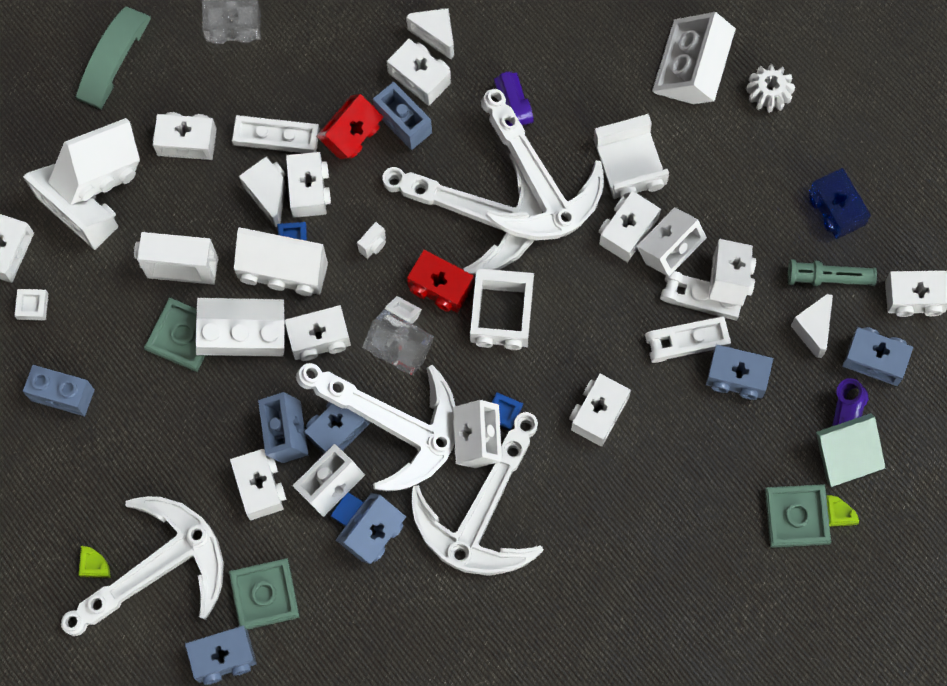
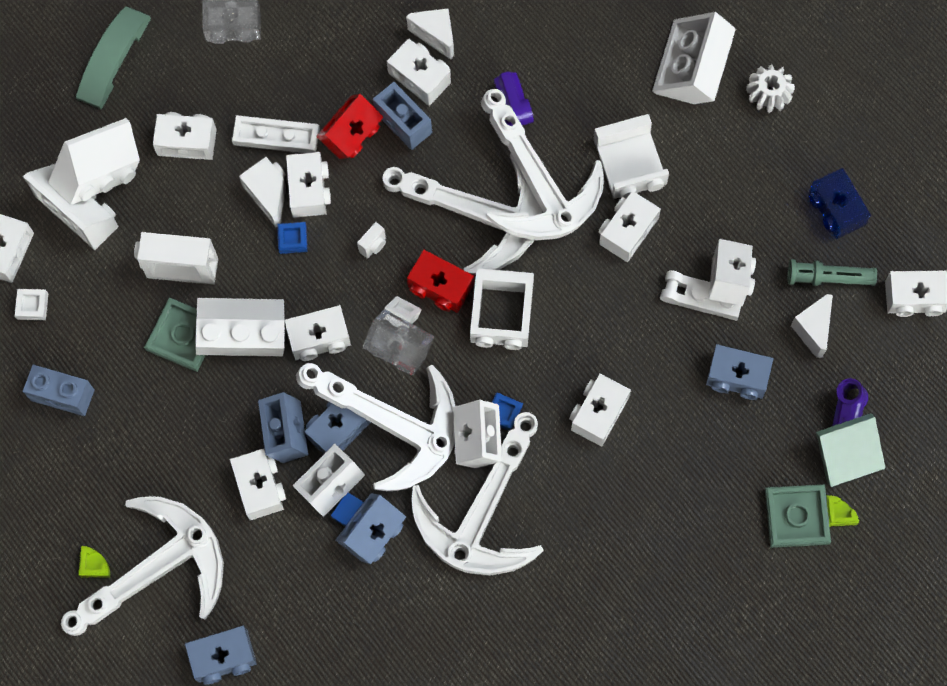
sand green tile [229,558,300,630] -> none
white slope [234,227,328,296] -> none
white brick [637,207,707,277] -> none
white plate [645,316,731,363] -> none
sand blue brick [842,327,913,386] -> none

